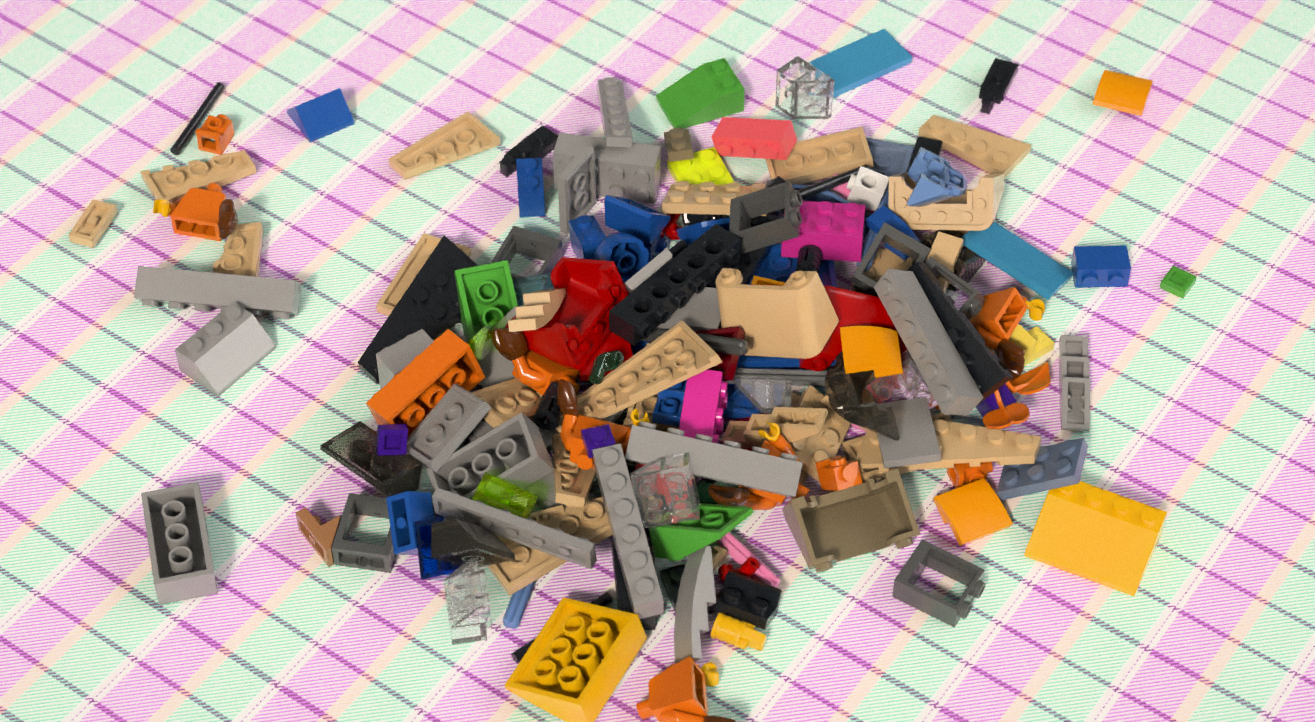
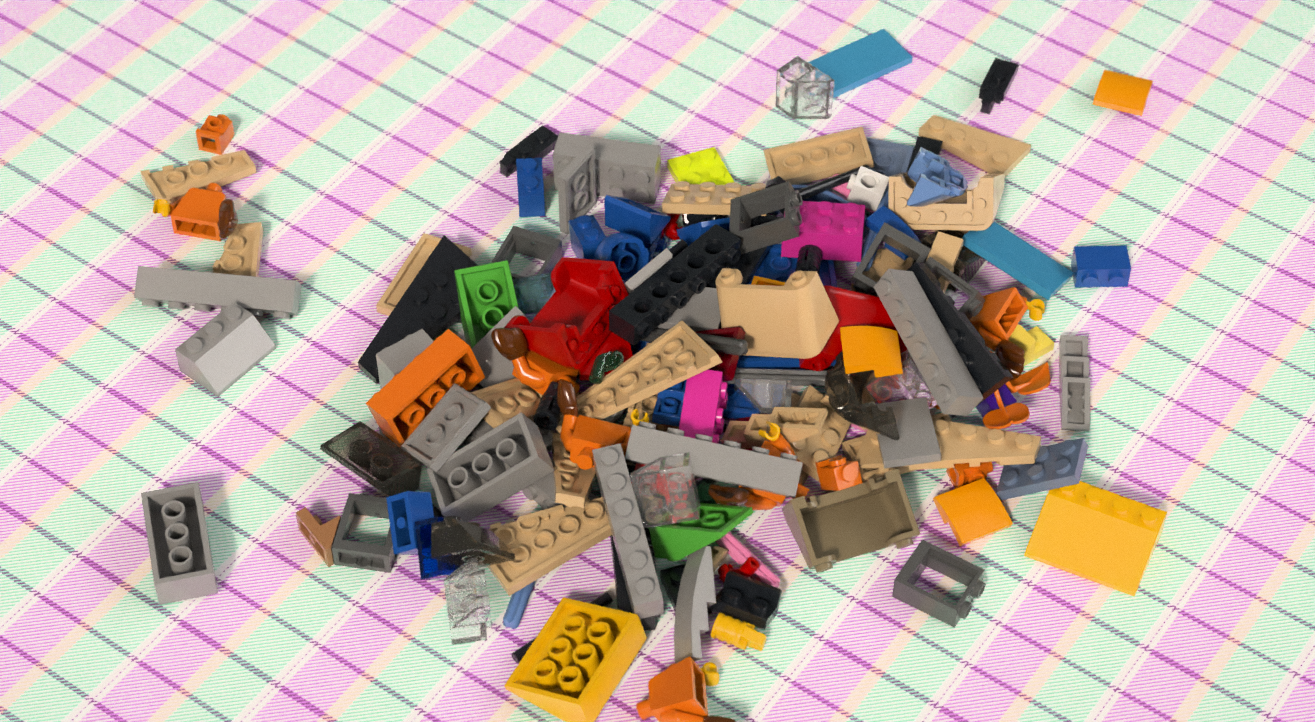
tan plate [69,199,118,248] -> none
black bar [170,82,225,155] -> none
blue slope [287,88,354,143] -> none
dark purple plate [376,424,408,456] -> none
tan wing [389,111,500,179] -> none
light grey plate [432,488,597,570] -> none
clear neon green slope [467,318,499,360] -> none
clear neon green slope [473,472,538,519] -> none
tan slope [508,288,566,332] -> none
dark purple plate [581,424,616,459] -> none
light grey plate [597,77,633,147] -> none
bright green slope [656,58,745,129] -> none
dark tan plate [663,128,694,162] -> none
coral brick [711,117,797,160] -> none
bright green tile [1160,266,1197,299] -> none

